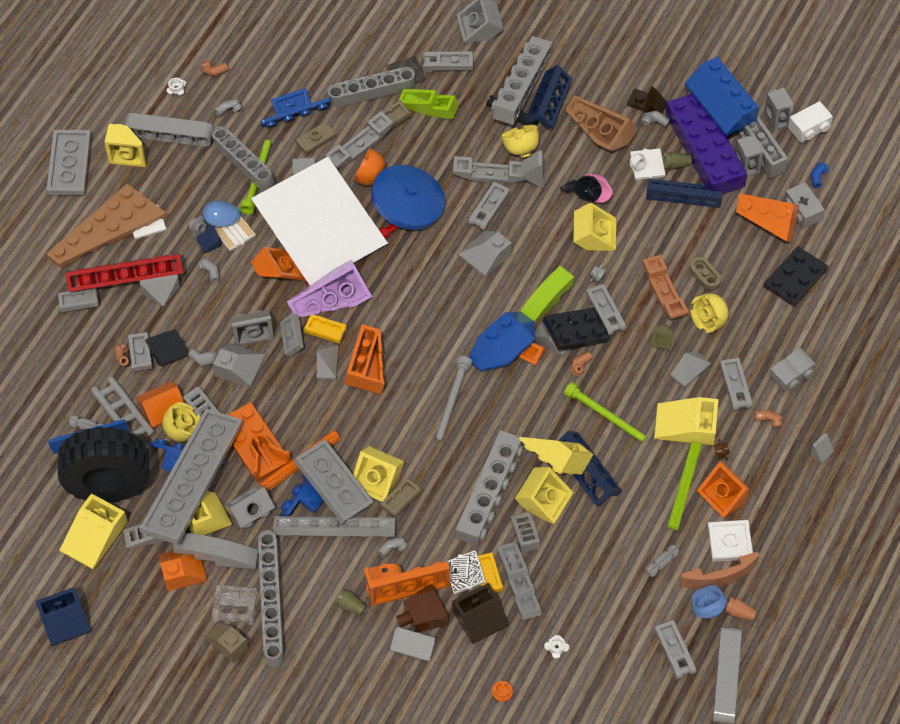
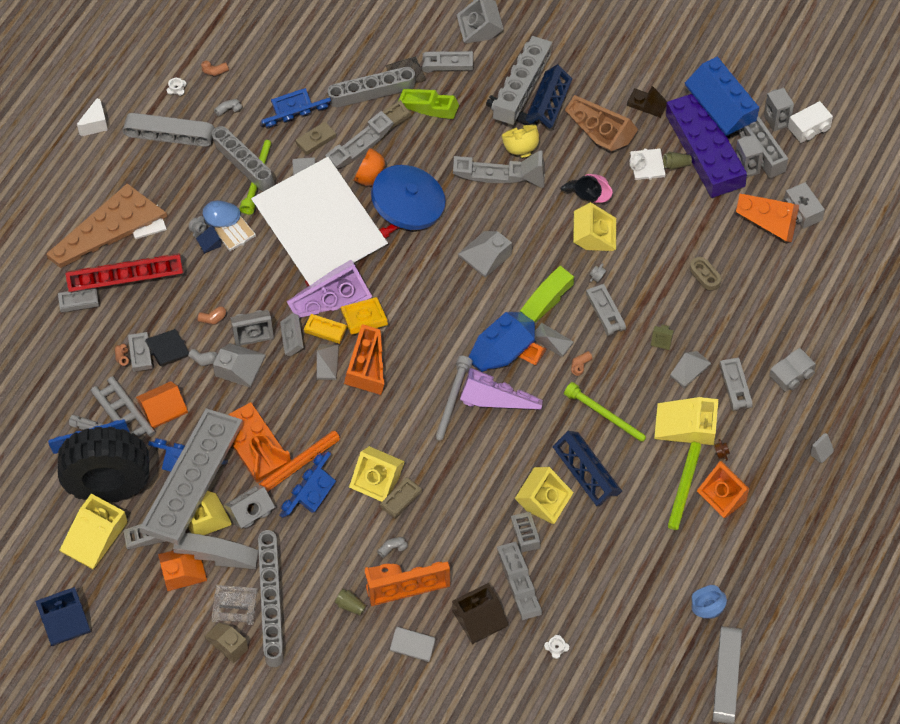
light grey plate [46,130,91,195] -> none
light yellow slope [105,124,146,167] -> none
light grey slope [140,274,180,307] -> none
light yellow cylinder [162,402,201,443] -> none
light grey slope [183,387,219,416] -> none
light grey arm [198,258,220,283] -> none
orange slope [251,247,306,280] -> none
light grey plate [273,516,396,537] -> none
light grey plate [293,439,374,524] -> none
reddish brown torso [396,584,448,633] -> none
white piece [446,550,486,595] -> none
light grey brick [456,430,524,546] -> none
light grey plate [468,182,510,231] -> none
yellow tile [478,552,503,593] -> none
orange plate [492,681,513,702] -> none
light yellow slope [519,437,594,475] -> none
black plate [542,308,610,351] -> none
light grey arm [641,111,670,127] -> none
nougat slope [643,255,689,319] -> none
light grey axle [645,545,679,577] -> none
dark blue fence [646,178,723,208] -> none
light grey plate [654,620,696,680] -> none
nougat slope [679,551,759,589] -> none
light yellow cylinder [691,293,729,333] -> none
white tile [708,520,753,562] -> none
nougat cone [724,597,757,621] -> none
nougat arm [754,410,783,427] -> none
black plate [763,246,829,307] -> none
blue arm [810,162,829,188] -> none
none -> white slope [77,98,108,136]
none -> nougat arm [198,307,226,325]
none -> yellow plate [340,297,388,335]
none -> lavender wedge [460,368,543,409]

